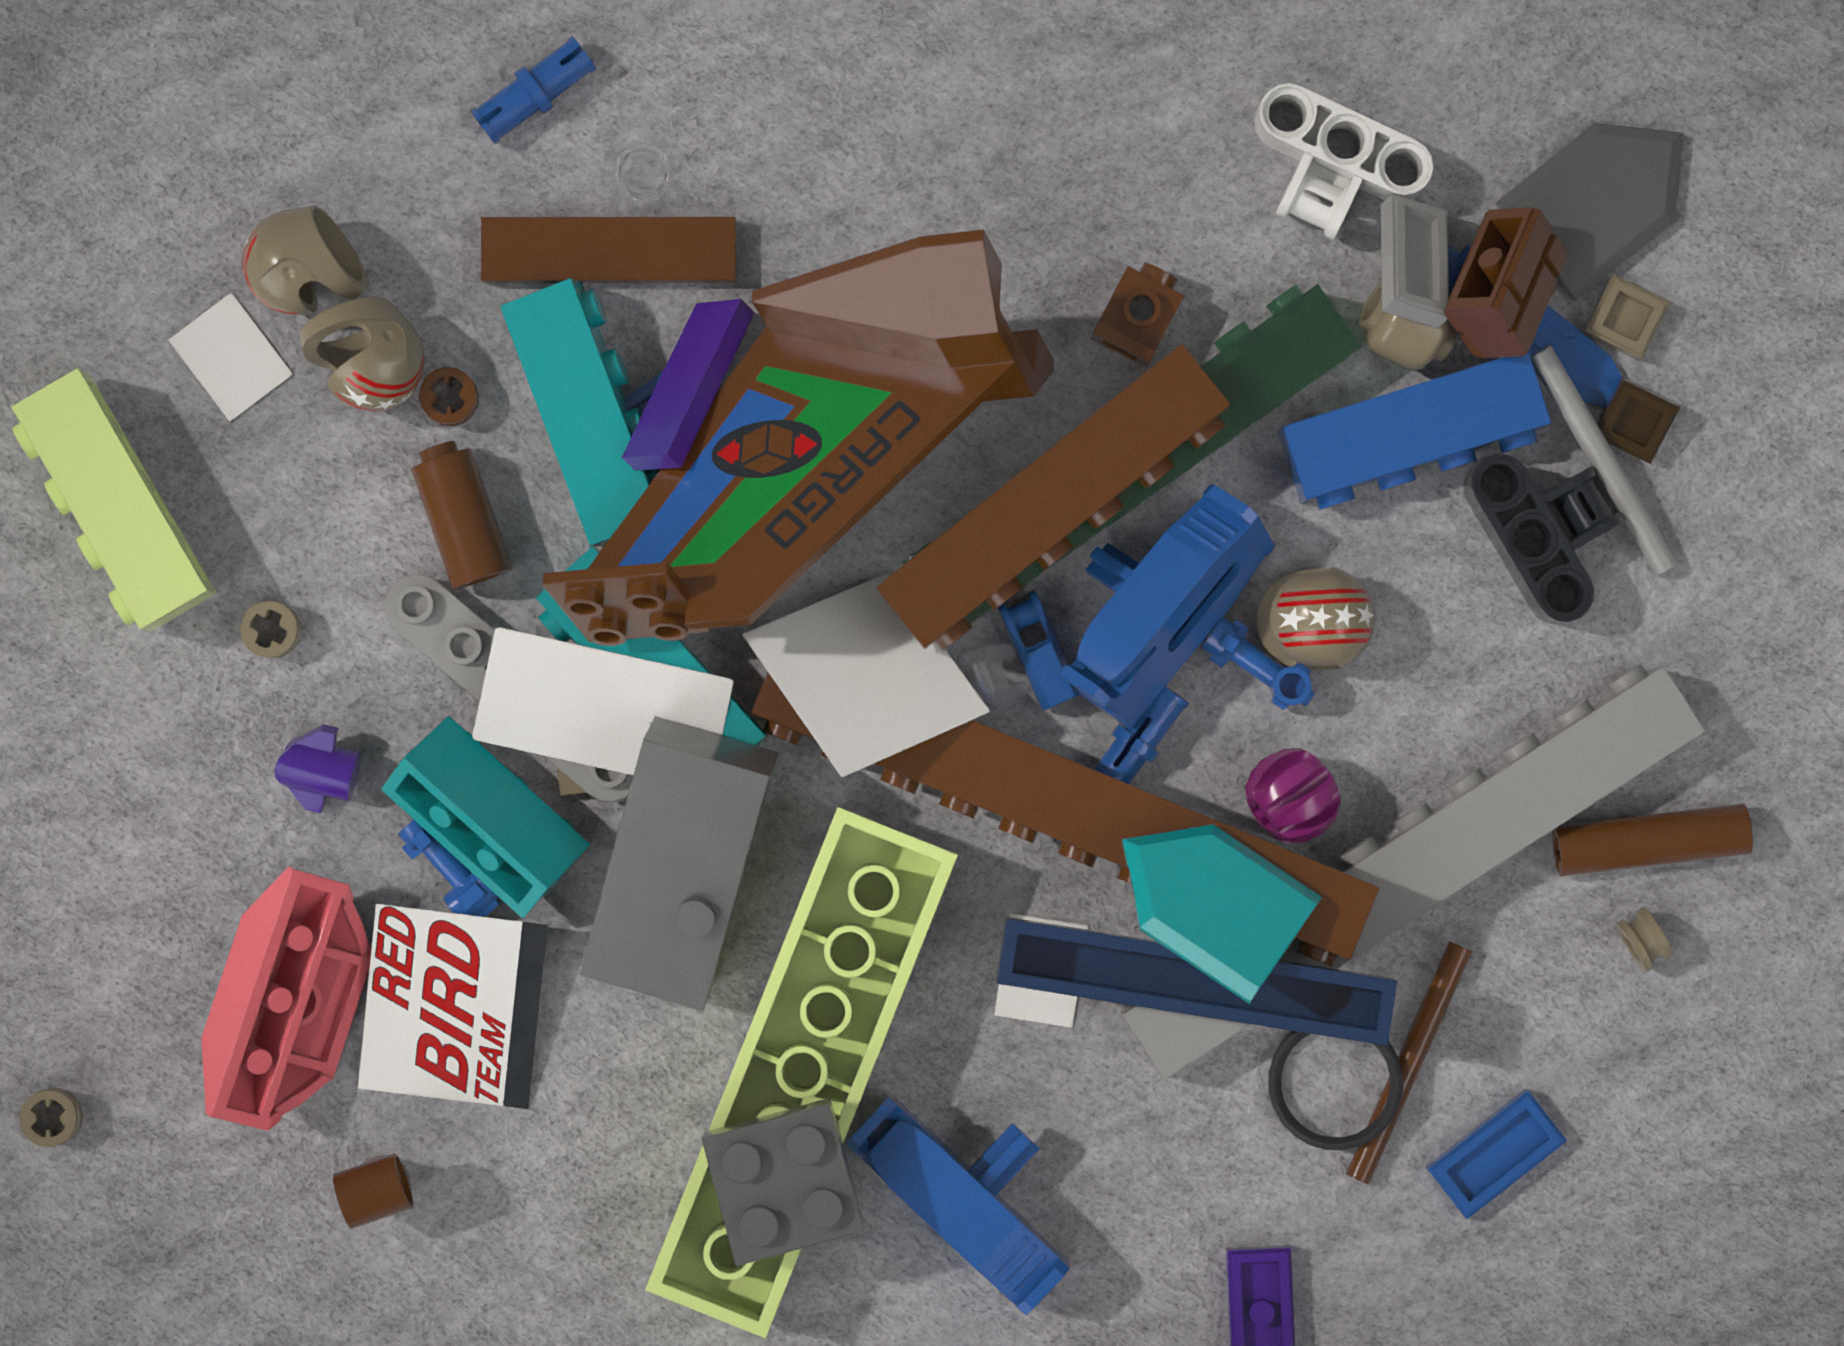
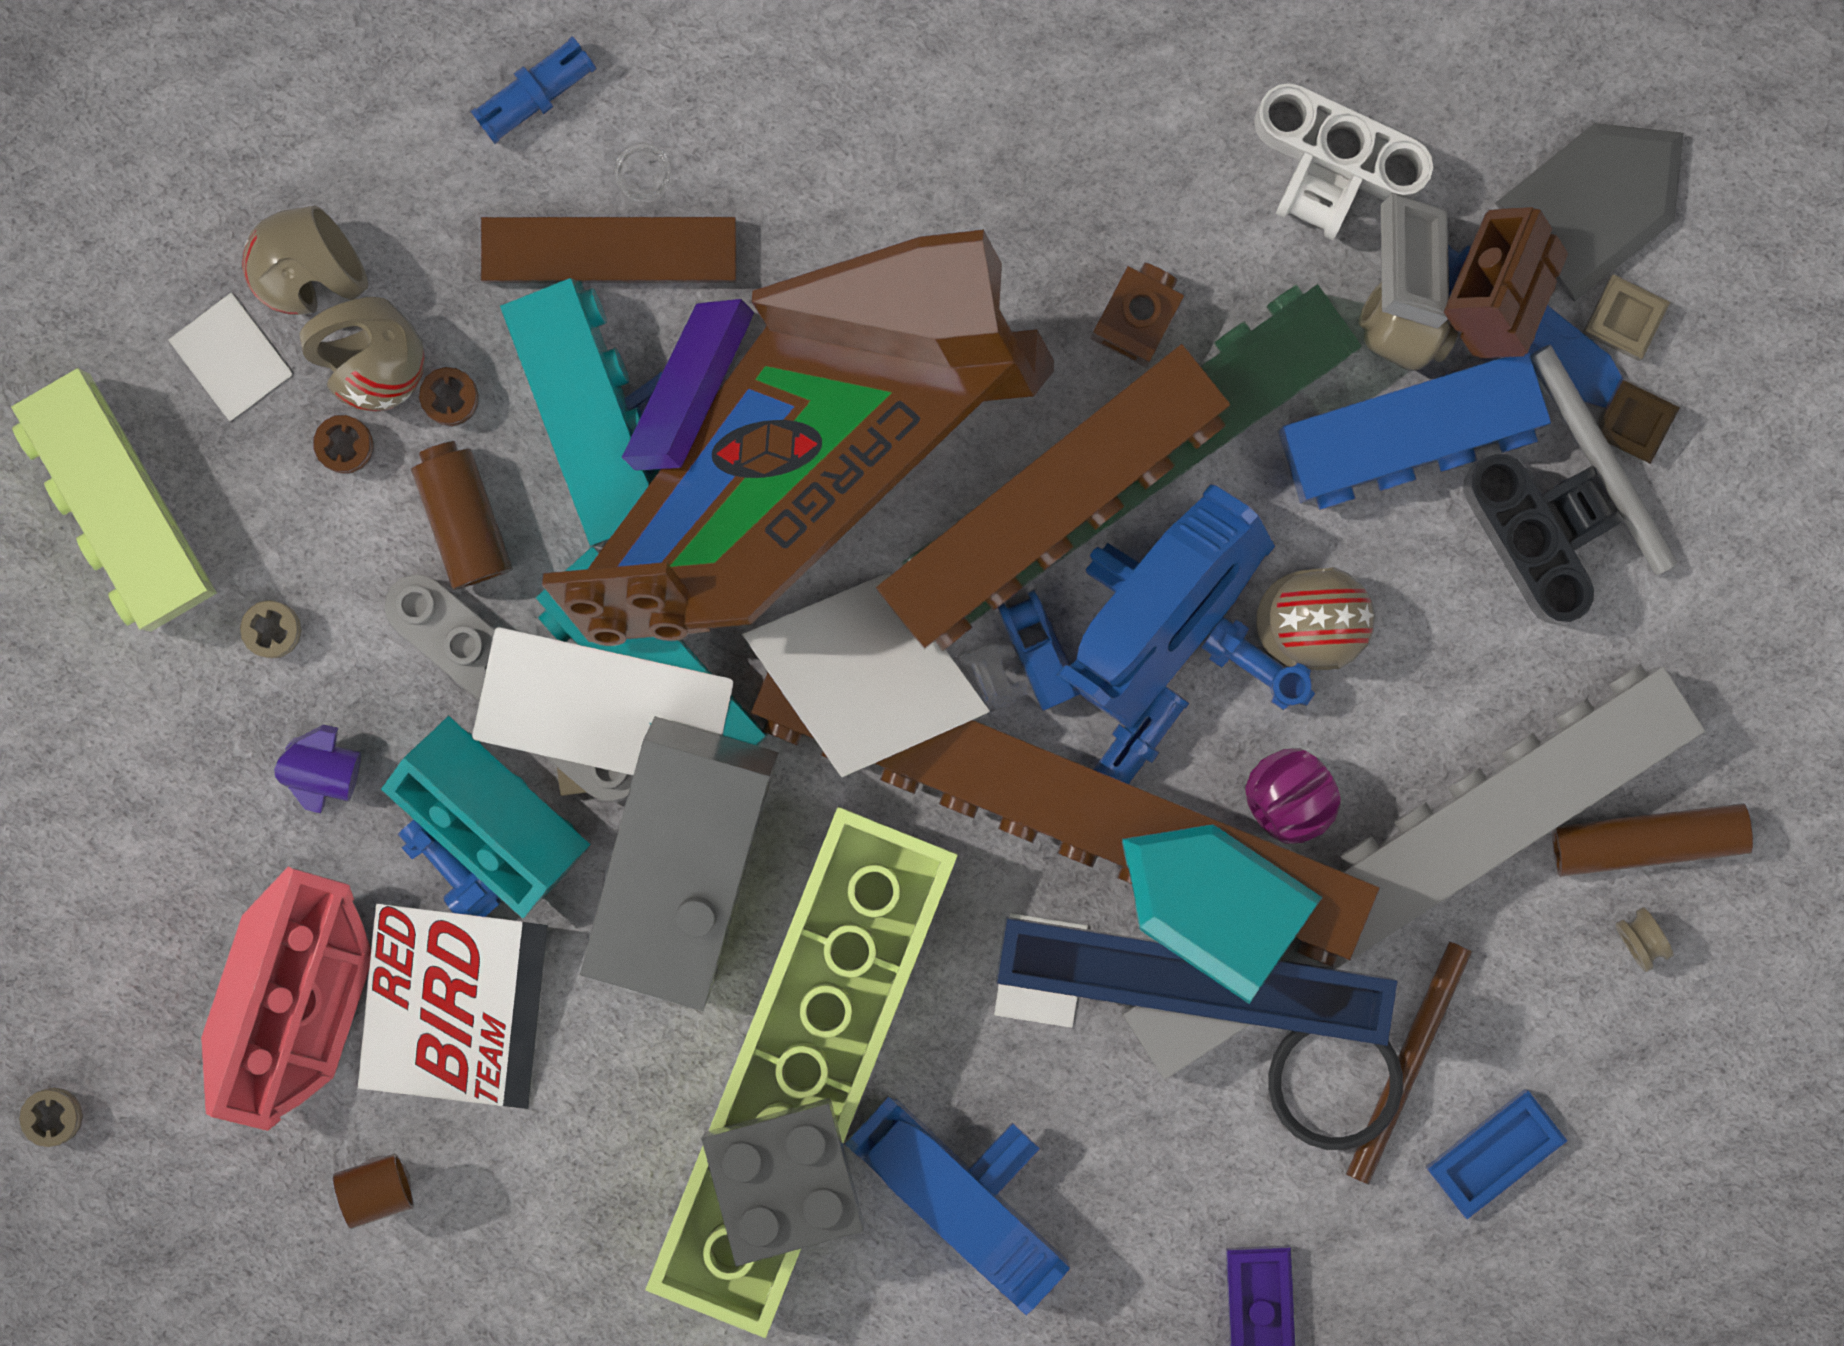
none -> reddish brown bush [313,415,374,474]

